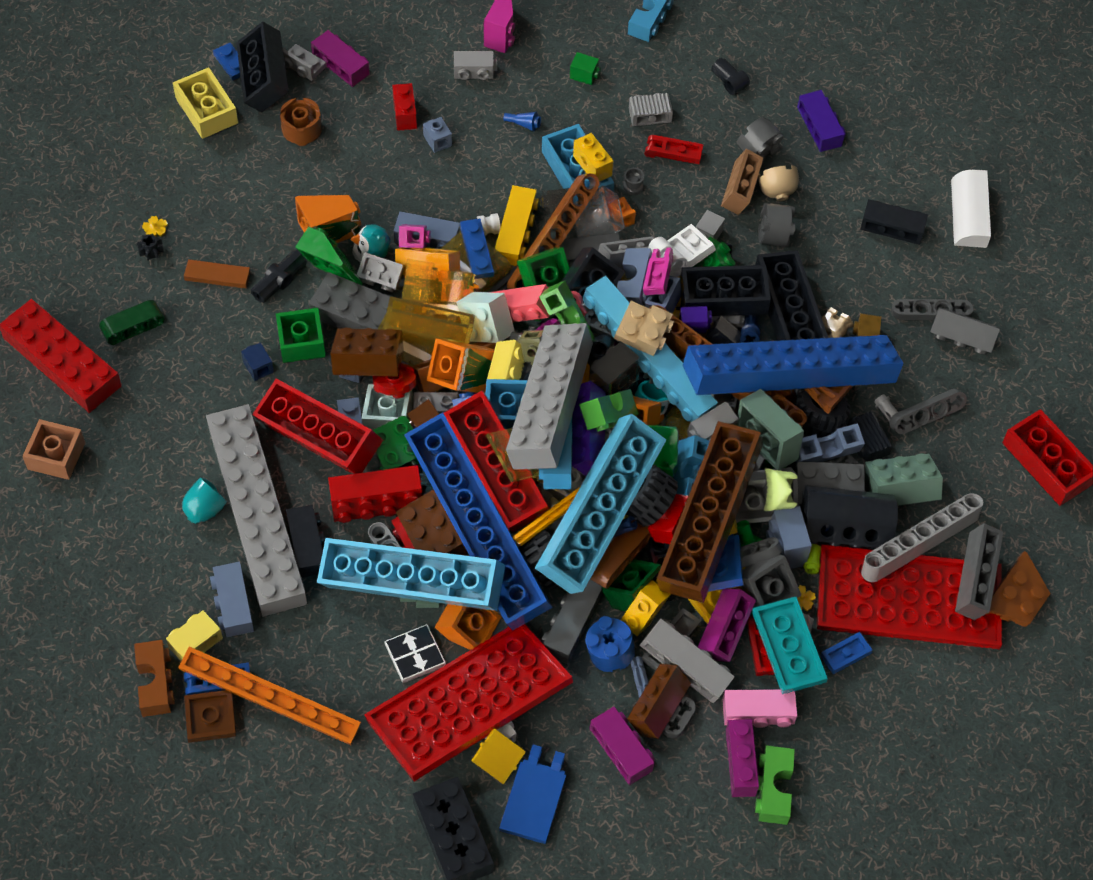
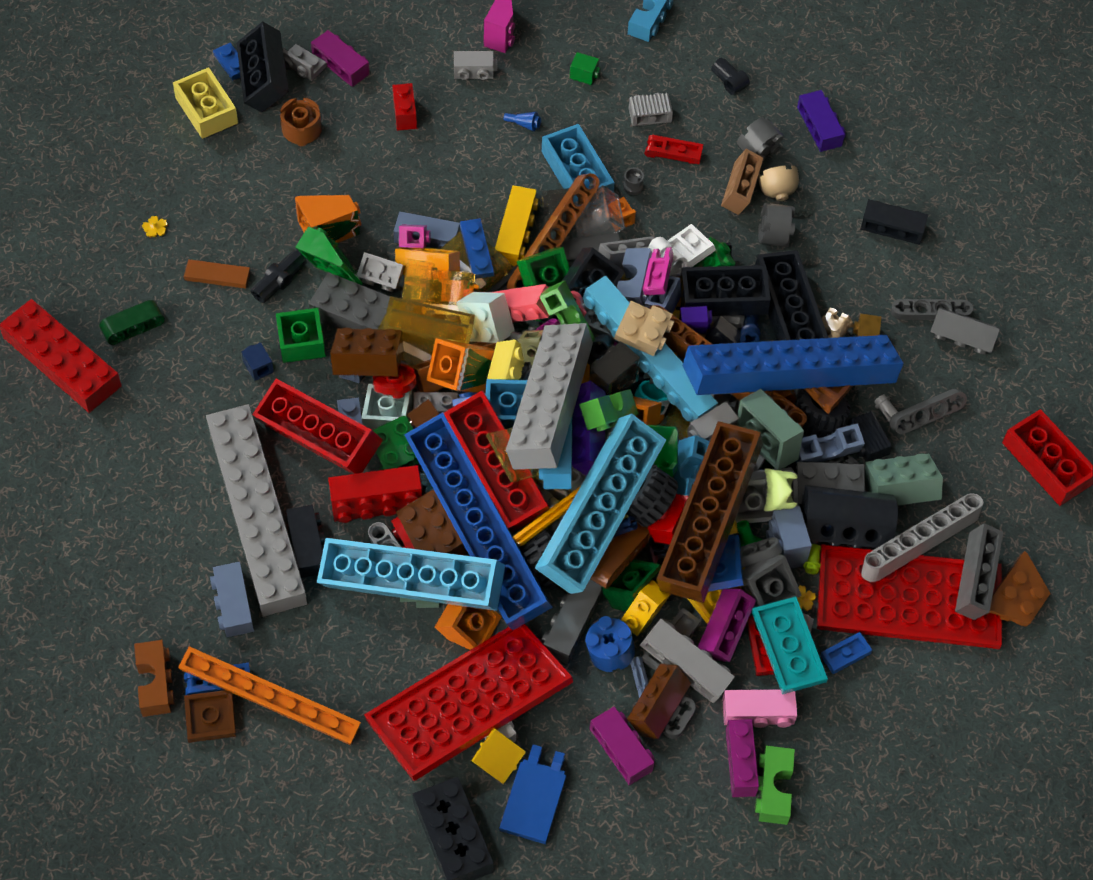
nougat brick [23,419,85,480] -> none
black gear [137,233,164,260] -> none
light yellow brick [166,611,223,661] -> none
teal piece [182,477,227,524] -> none
teal piece [351,224,391,262] -> none
black tile [385,624,446,683] -> none
sand blue brick [423,117,452,153] -> none
white wheel [477,213,501,236] -> none
yellow brick [573,133,613,181] -> none
light grey brick [695,210,725,240] -> none
white brick [951,170,991,248] -> none

